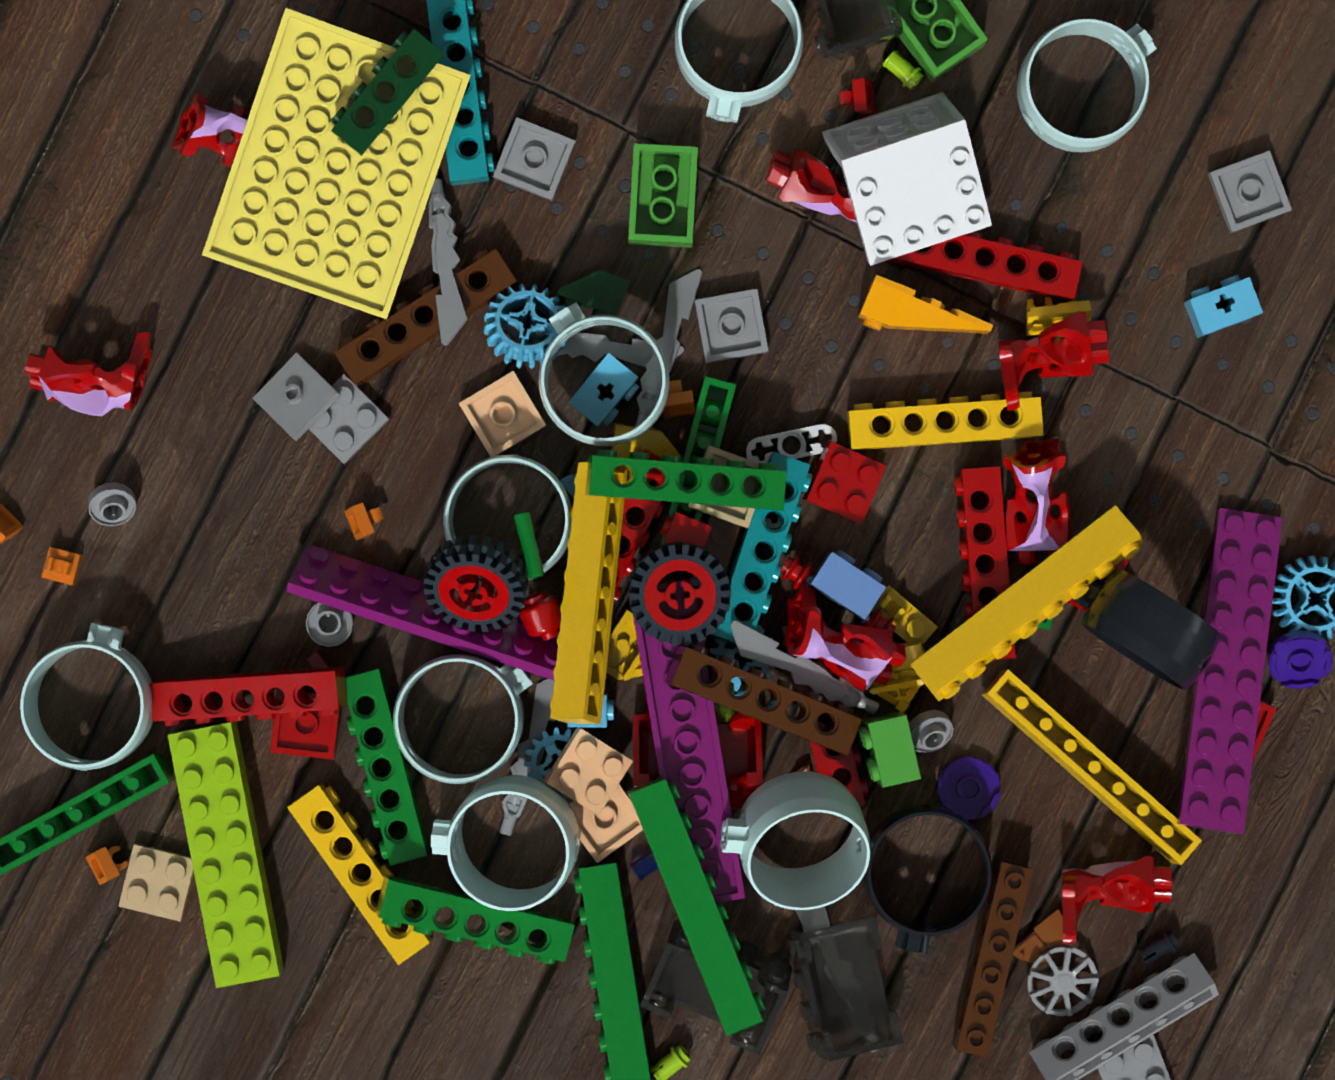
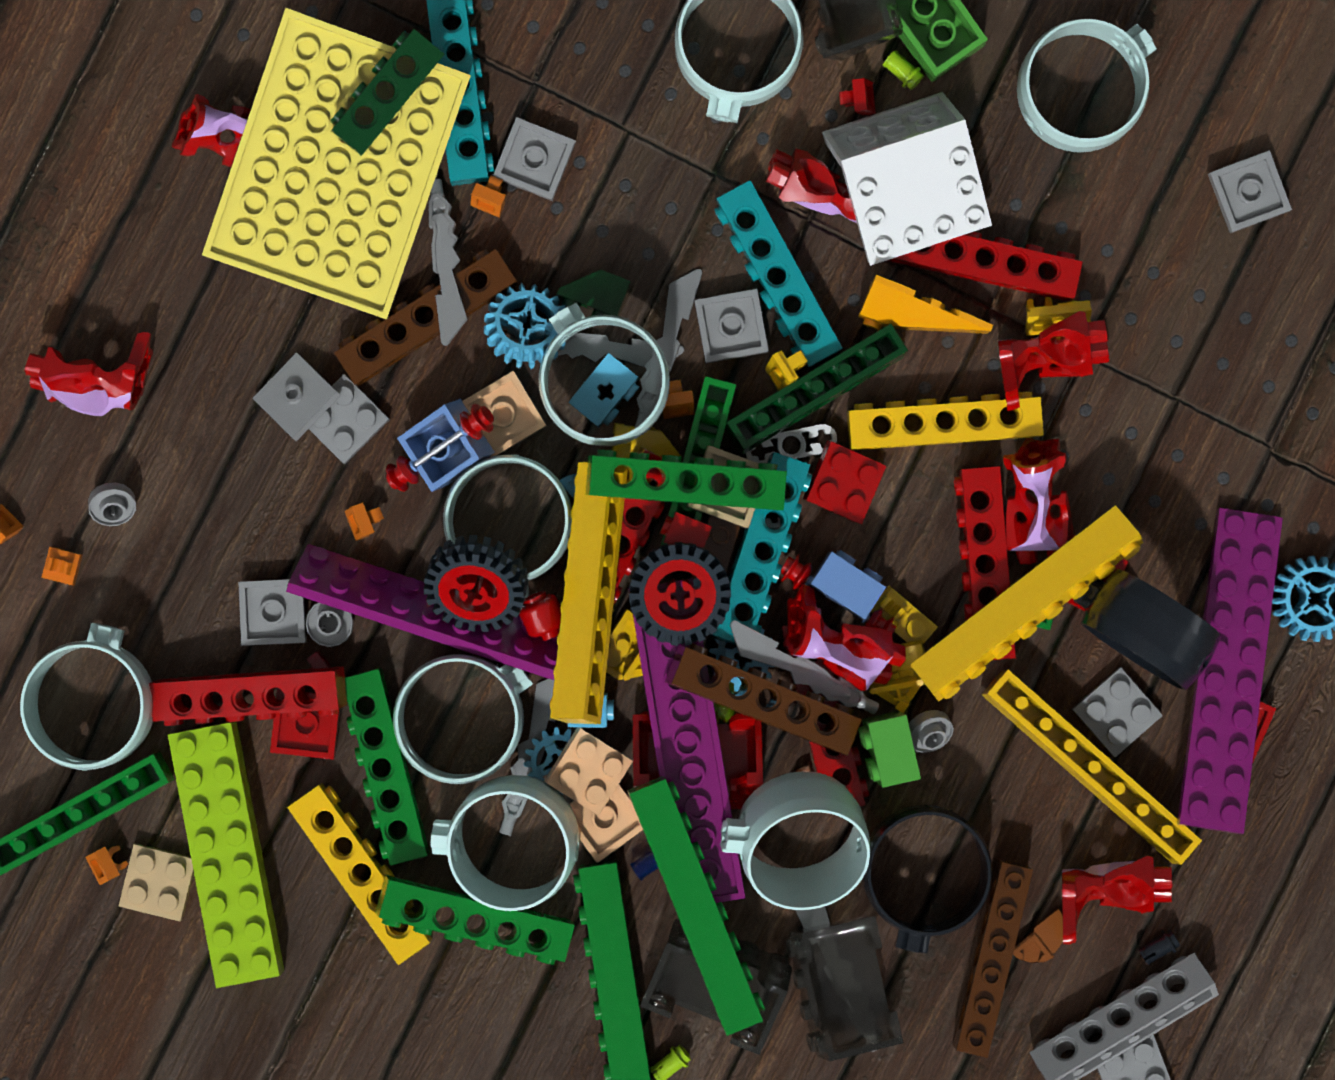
green piece [514,512,544,579] -> none
bright green brick [628,143,698,248] -> none
dark purple tile [937,756,1001,820] -> none
light grey wheel [1027,946,1099,1016] -> none
medium azure brick [1184,275,1263,338] -> none
dark purple tile [1267,630,1333,689] -> none
none -> light grey plate [238,579,307,646]
none -> medium blue brick [386,399,495,492]
none -> orange tile [470,175,506,218]
none -> teal brick [714,180,843,369]
none -> dark green brick [725,324,908,456]
none -> yellow plate [765,350,808,391]
none -> light grey plate [1071,667,1163,757]

